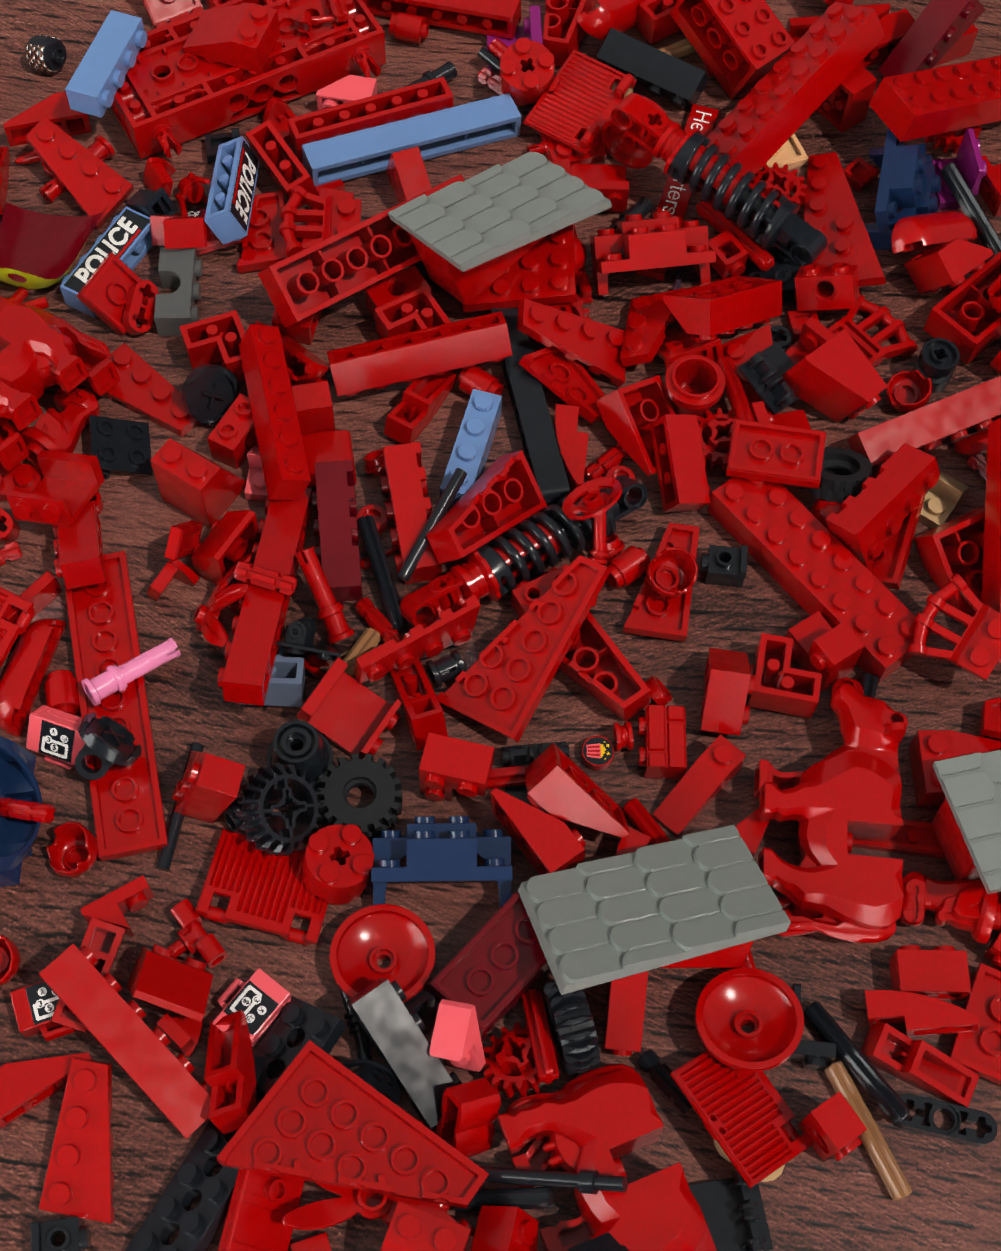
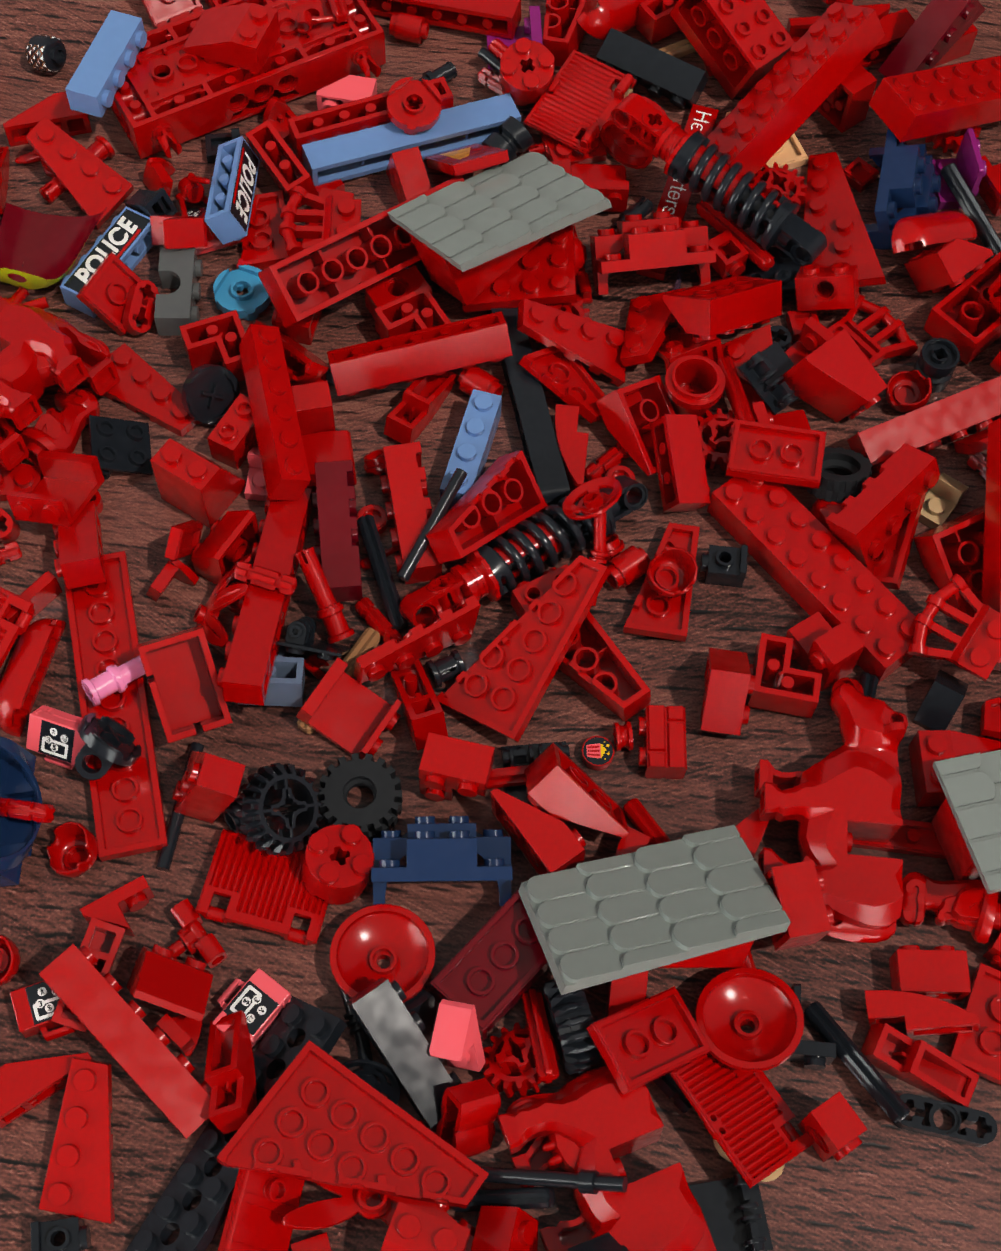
red brick [44,670,80,715] -> none
black piece [266,720,334,789] -> none
red tile [644,676,673,706] -> none
red slope [652,734,746,838] -> none
medium nougat axle [825,1061,912,1201] -> none
none -> red piece [137,625,233,743]
none -> dark azure plate [213,265,271,321]
none -> red plate [386,77,442,135]
none -> red tile [425,143,509,176]
none -> black wheel [482,116,534,166]
none -> red tile [586,986,712,1095]
none -> red brick [765,860,834,951]
none -> black slope [912,670,969,730]

